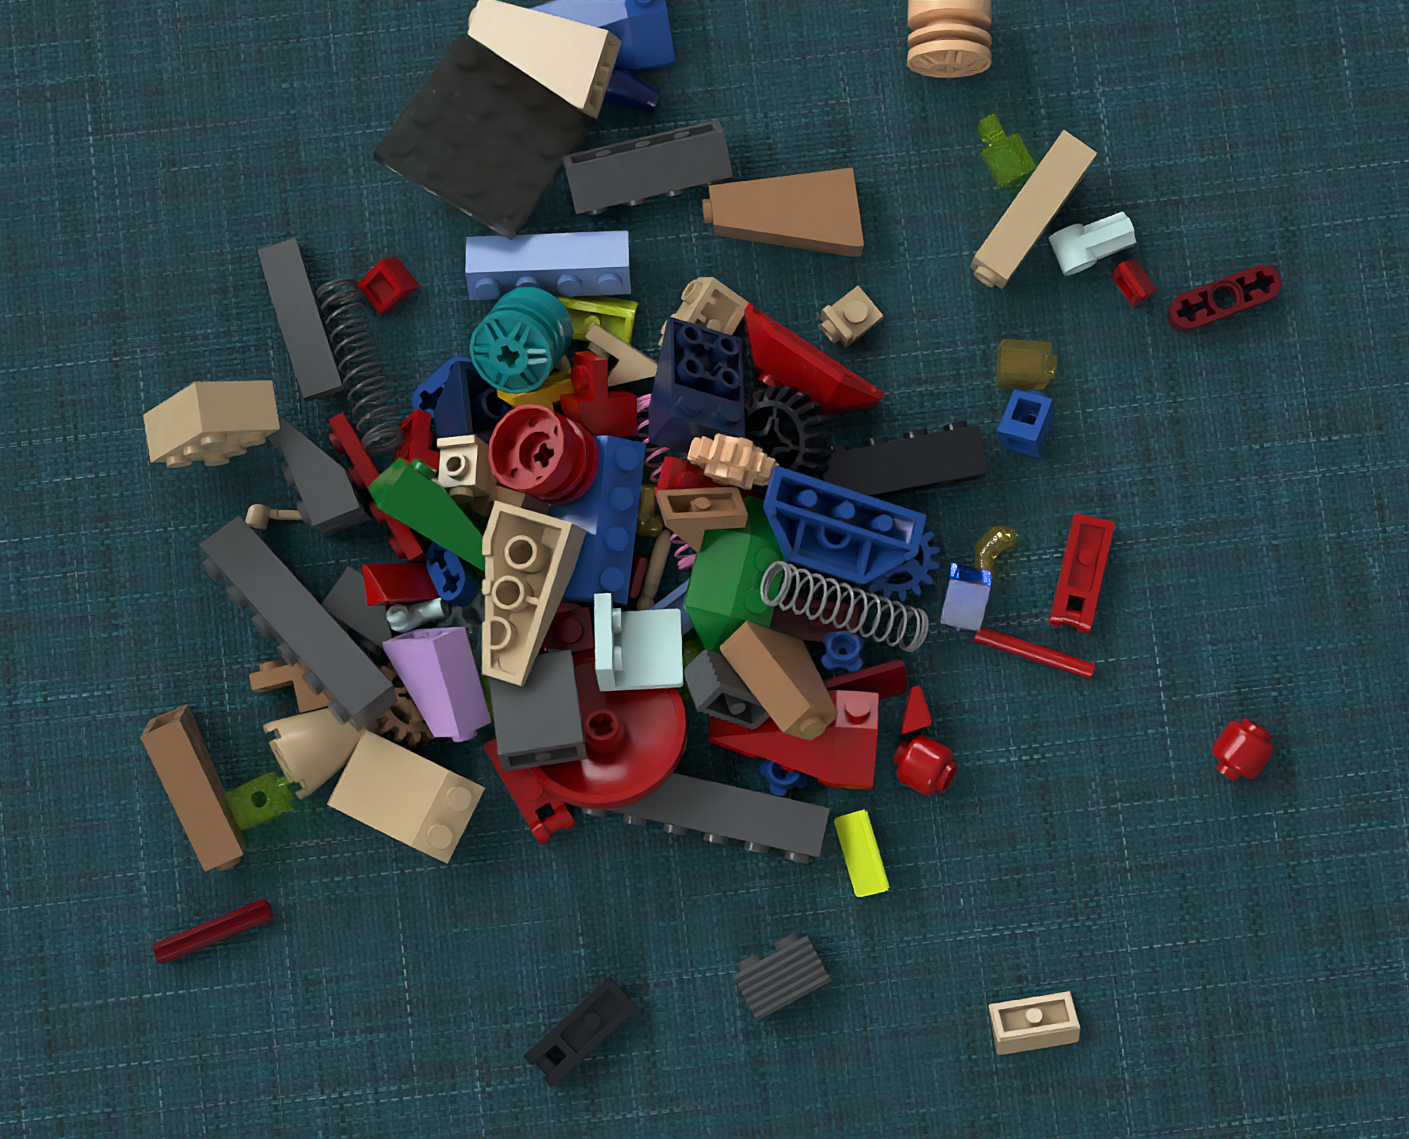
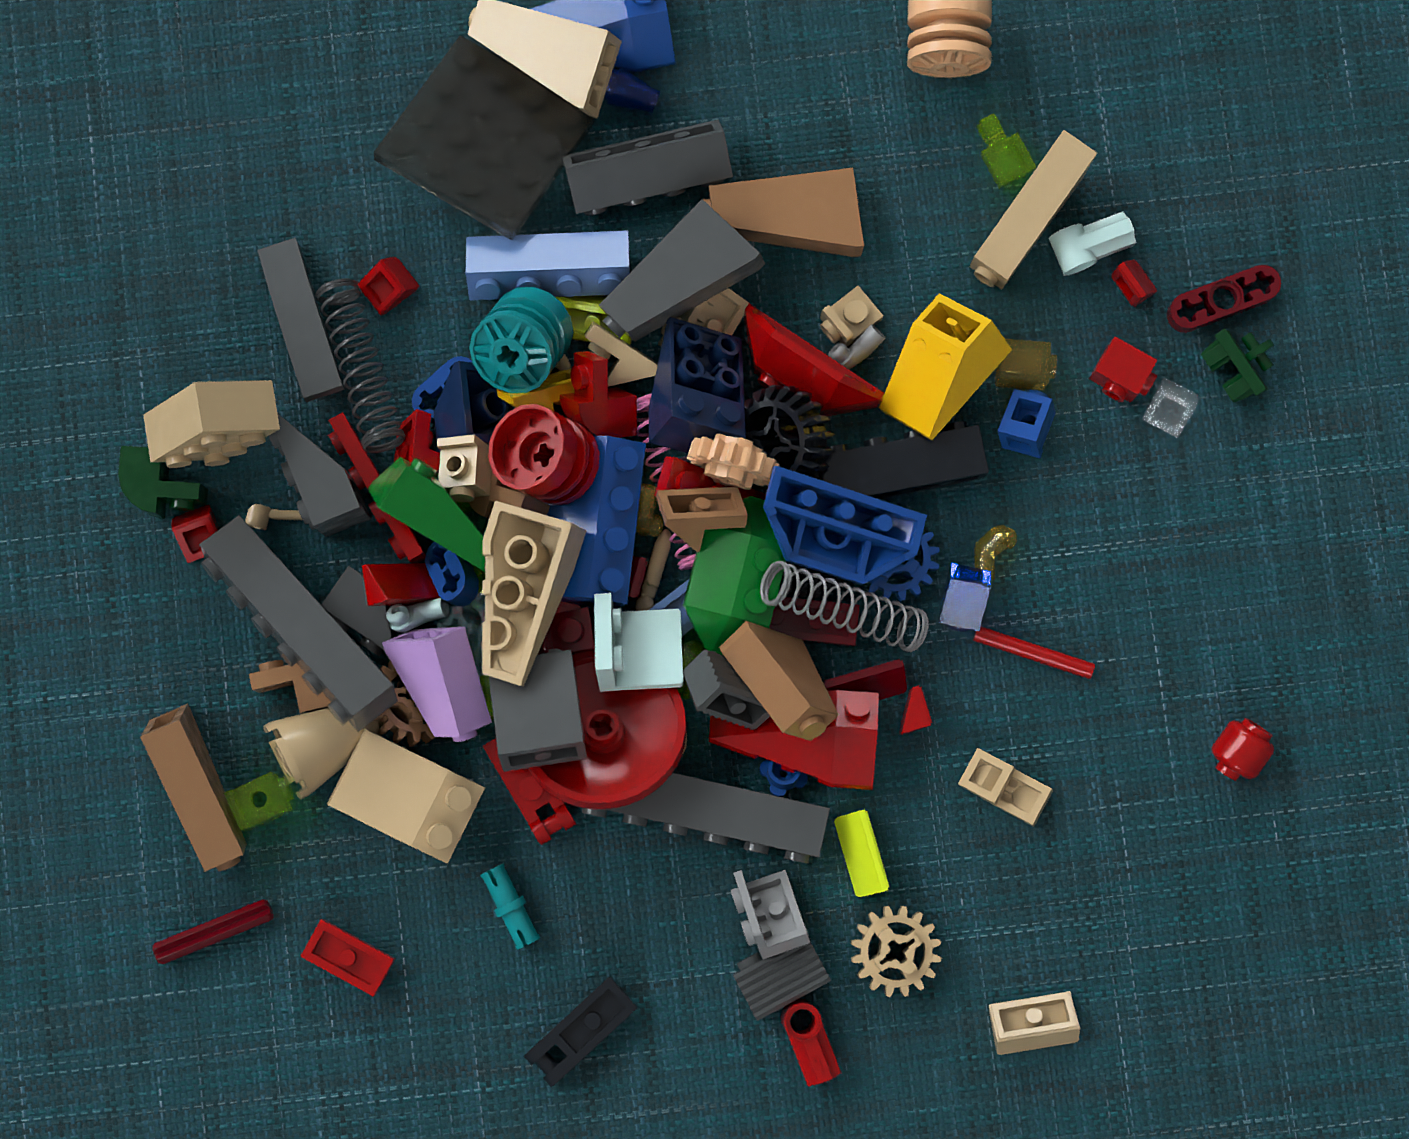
blue plate [821,631,864,672] -> none
red head [893,735,958,796] -> none
red plate [1048,513,1115,634] -> none
none -> dark green brick [118,446,208,519]
none -> red slope [171,504,219,563]
none -> red plate [300,919,396,996]
none -> teal pin [480,863,541,950]
none -> dark grey slope [599,199,765,342]
none -> light grey bracket [731,870,810,959]
none -> red piece [781,998,841,1087]
none -> light grey arm [829,324,886,370]
none -> tan gear [851,906,942,997]
none -> yellow slope [879,293,1012,440]
none -> tan slope [958,748,1053,827]
none -> red brick [1089,336,1157,403]
none -> clear slope [1142,378,1199,437]
none -> dark green hips [1201,329,1275,403]

